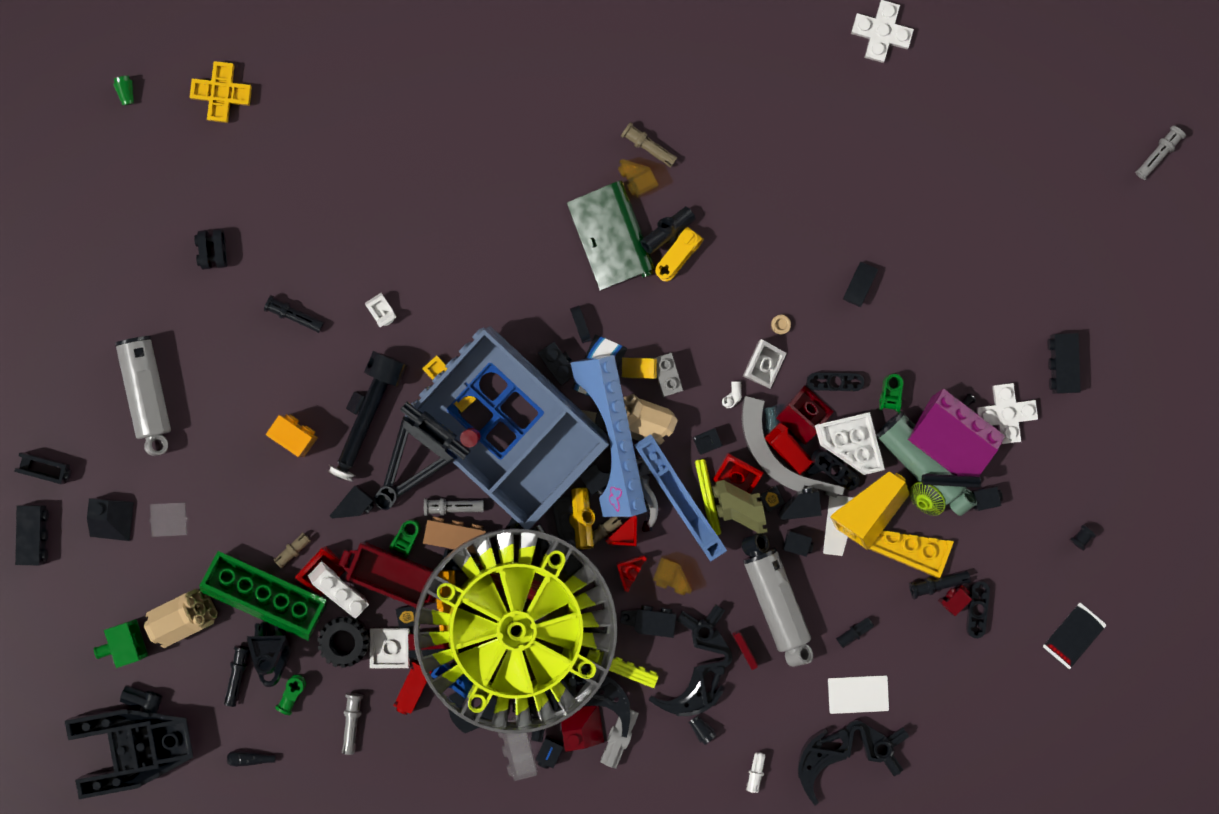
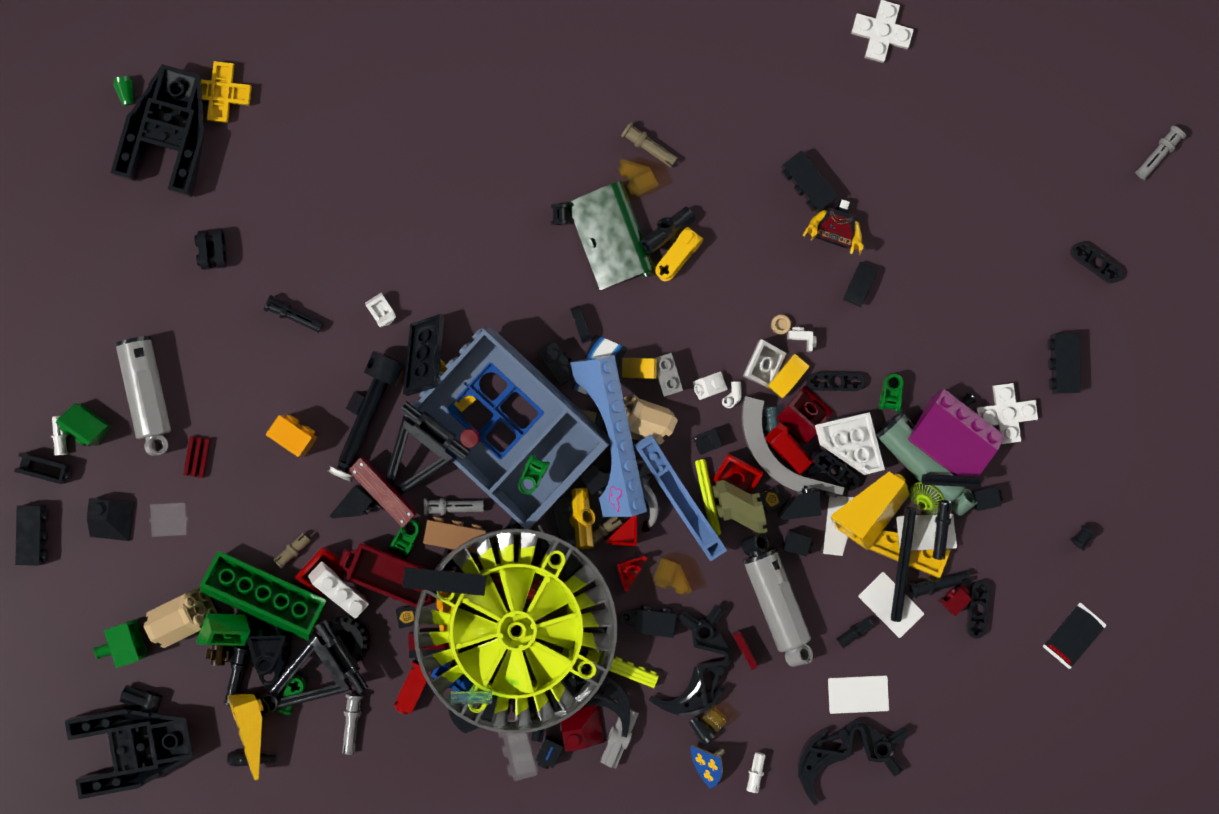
white tile [370,628,410,668] -> none
none -> white axle [51,416,68,455]
none -> green slope [55,403,112,446]
none -> black wedge [110,64,204,197]
none -> dark red tile [183,436,211,478]
none -> green slope [196,613,250,646]
none -> dark brown gear [205,645,231,666]
none -> yellow wedge [227,694,263,780]
none -> black piece [257,620,368,718]
none -> dark red tile [348,456,417,528]
none -> black tile [402,567,487,596]
none -> black tile [403,314,445,396]
none -> clear light blue pin [451,689,492,706]
none -> green piece [518,454,550,495]
none -> black bush [551,204,568,225]
none -> blue shield [690,745,725,789]
none -> white bracket [693,371,728,400]
none -> clear yellow brick [702,705,727,732]
none -> yellow slope [768,354,810,398]
none -> black brick [781,150,838,213]
none -> white bracket [787,327,816,352]
none -> torso [803,199,863,255]
none -> white sticker [858,572,924,638]
none -> black axle [891,507,916,622]
none -> white sticker [896,514,957,551]
none -> black pin [932,500,952,560]
none -> black beam [1070,242,1122,284]

